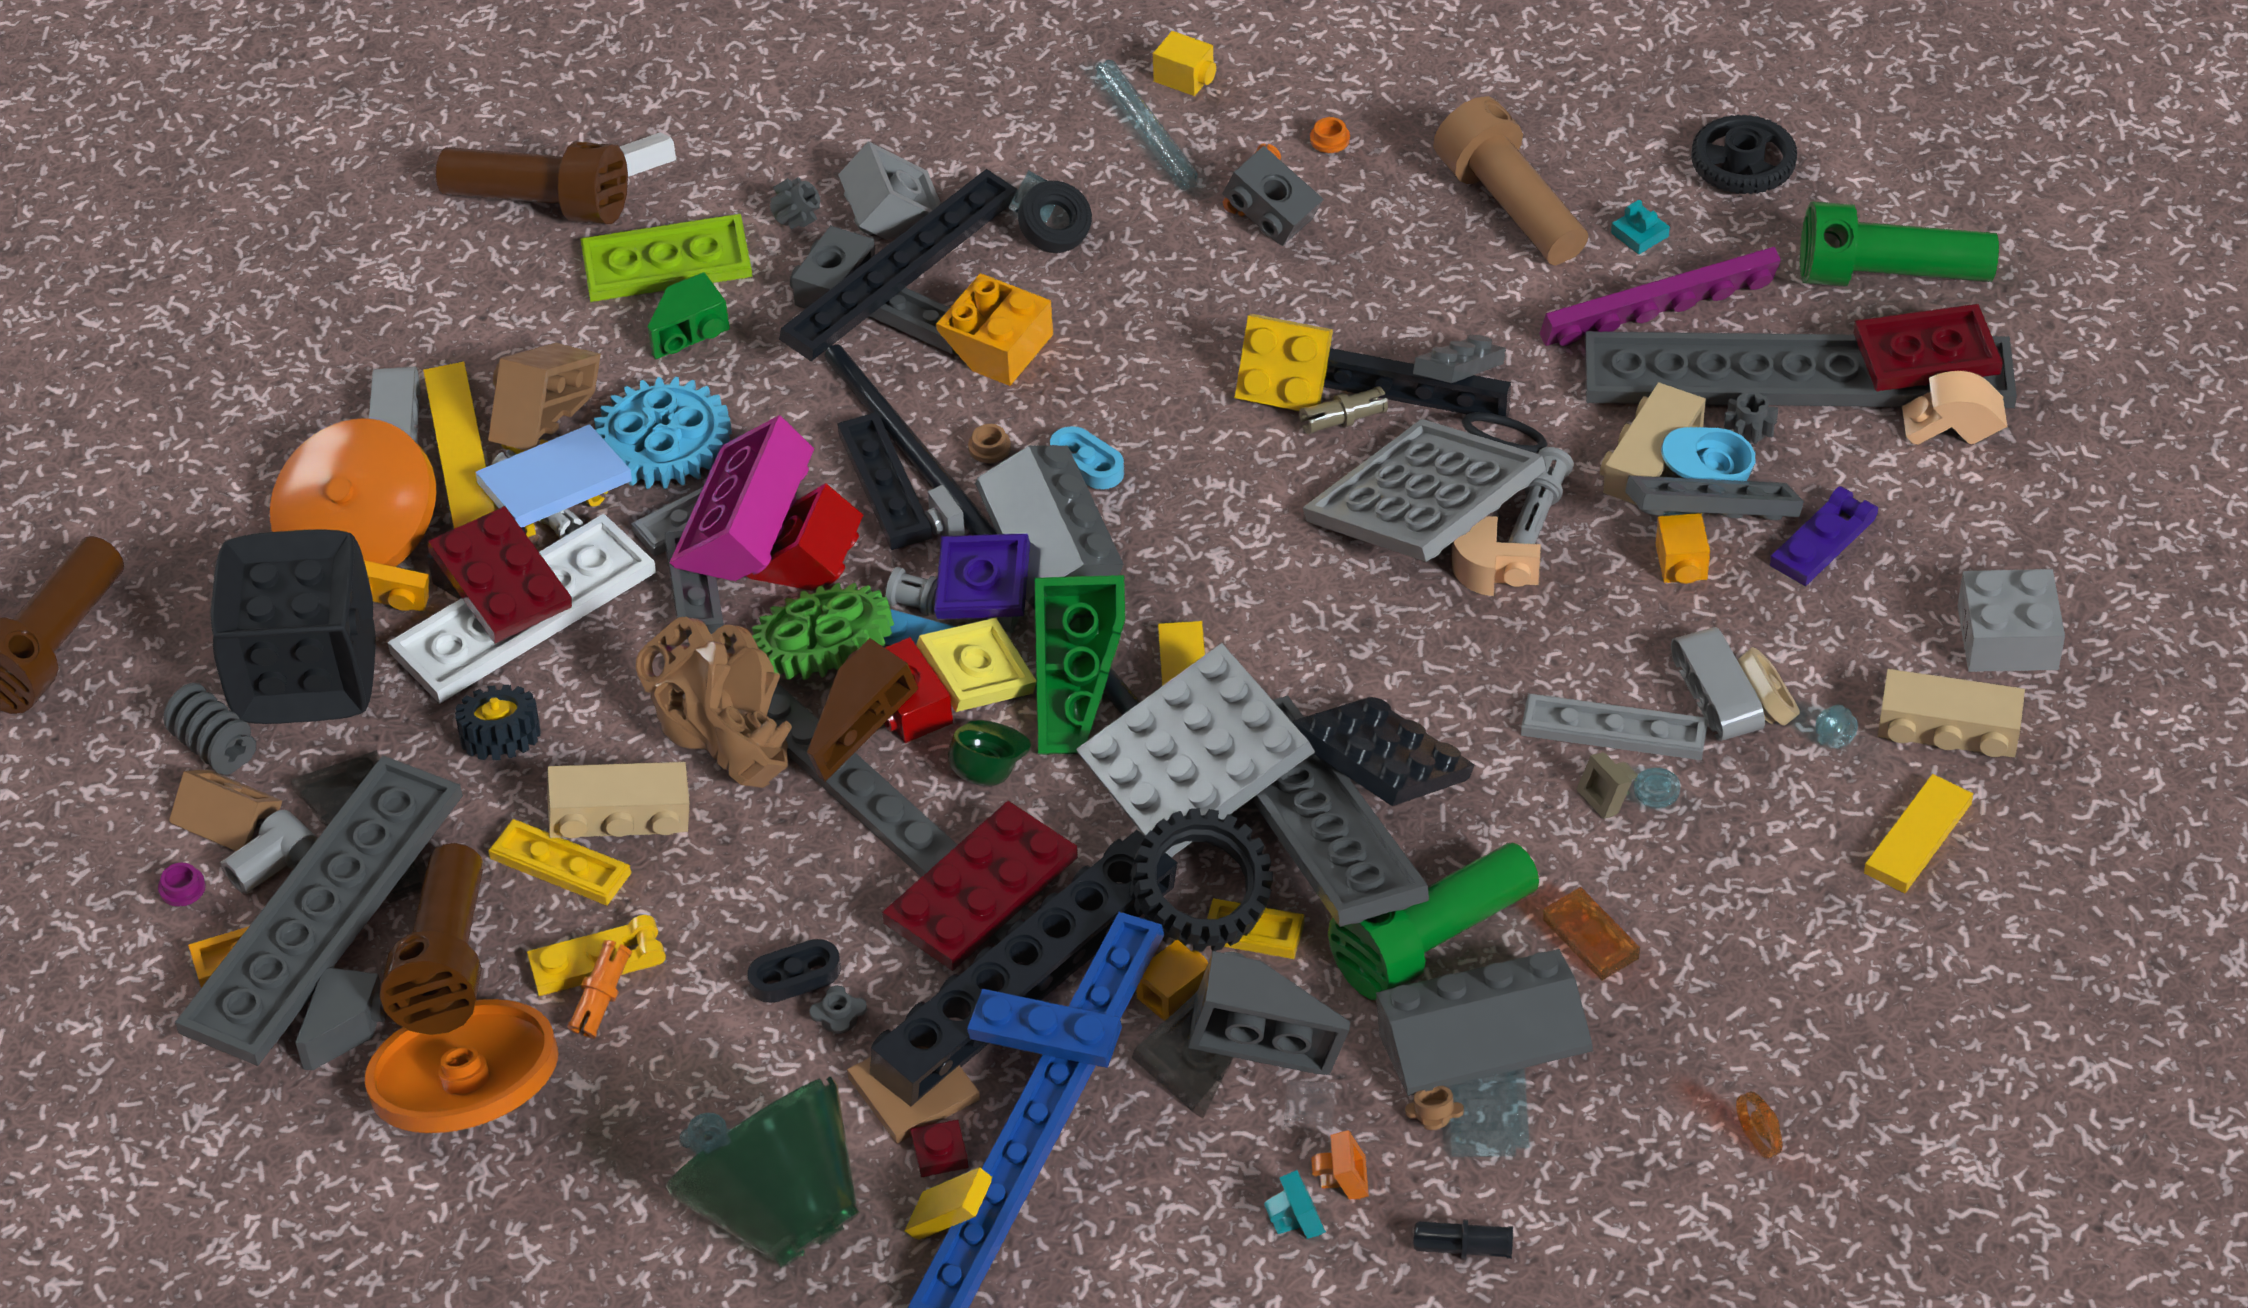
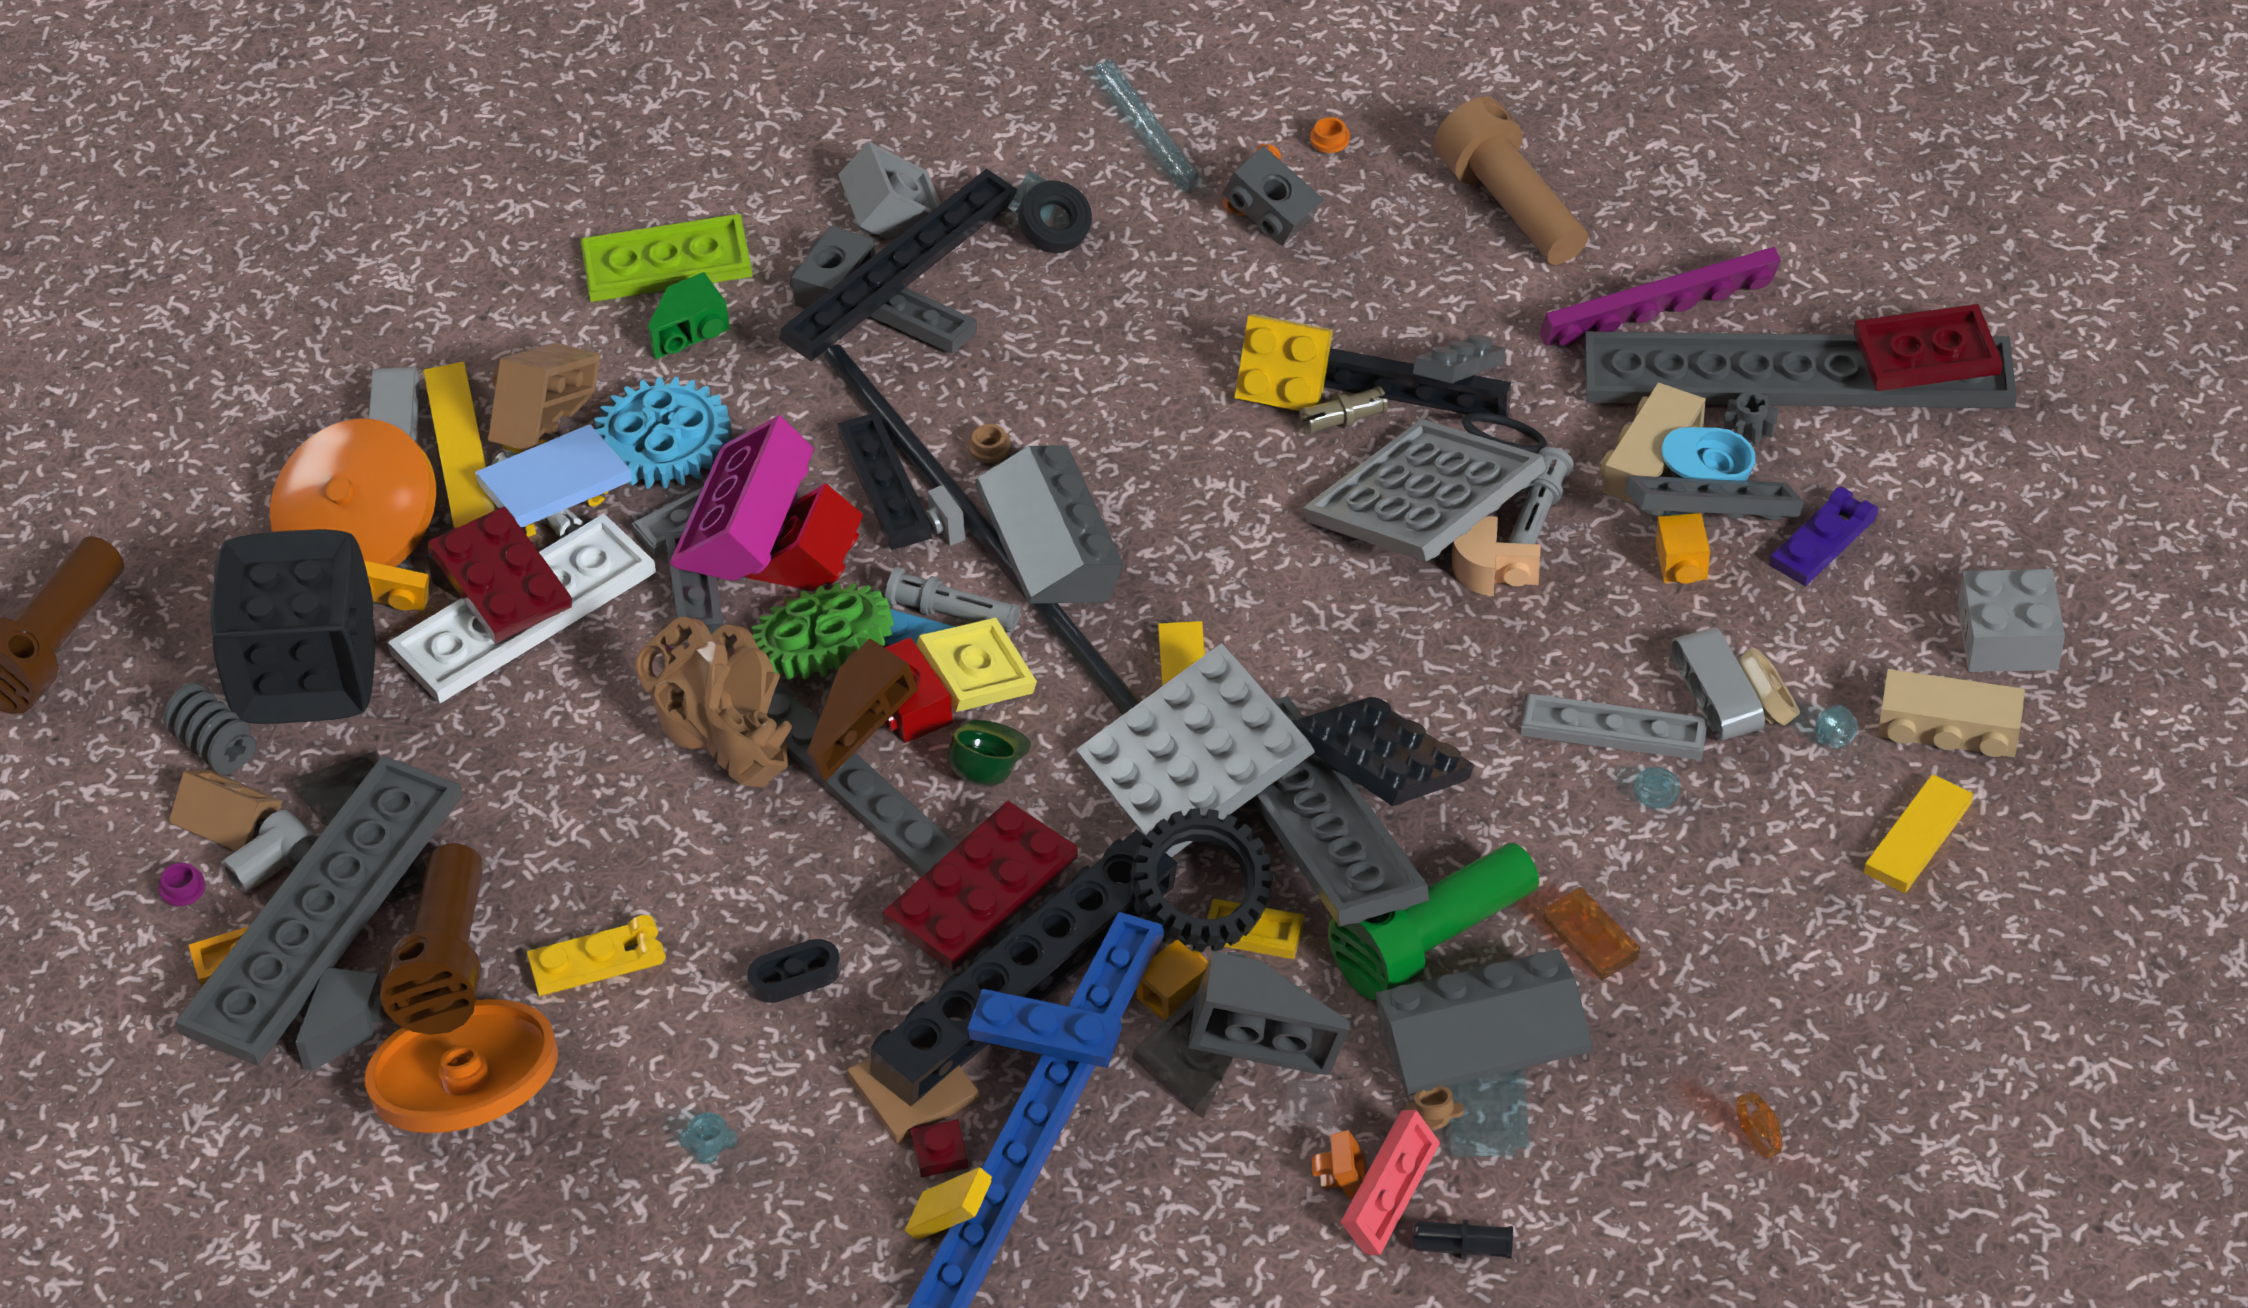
reddish brown piece [436,141,628,224] -> none
black wheel [455,685,541,760] -> none
yellow tile [488,819,631,906] -> none
tan brick [547,762,690,838] -> none
orange pin [567,940,632,1039] -> none
white slope [620,132,676,177] -> none
clear green cone [665,1076,860,1268] -> none
dark grey gear [770,177,820,229] -> none
dark grey plate [810,985,867,1034] -> none
dark purple tile [934,533,1030,619] -> none
light orange slope [936,273,1053,386] -> none
green wedge [1035,575,1126,755] -> none
medium azure plate [1050,426,1124,489] -> none
yellow brick [1152,31,1216,96] -> none
teal tile [1264,1170,1326,1239] -> none
dark tan tile [1576,752,1638,819] -> none
teal tile [1611,200,1670,255] -> none
black wheel [1691,115,1797,194] -> none
green piece [1800,201,1999,287] -> none
light nougat brick [1902,371,2008,444] -> none
none -> coral plate [1341,1110,1440,1255]

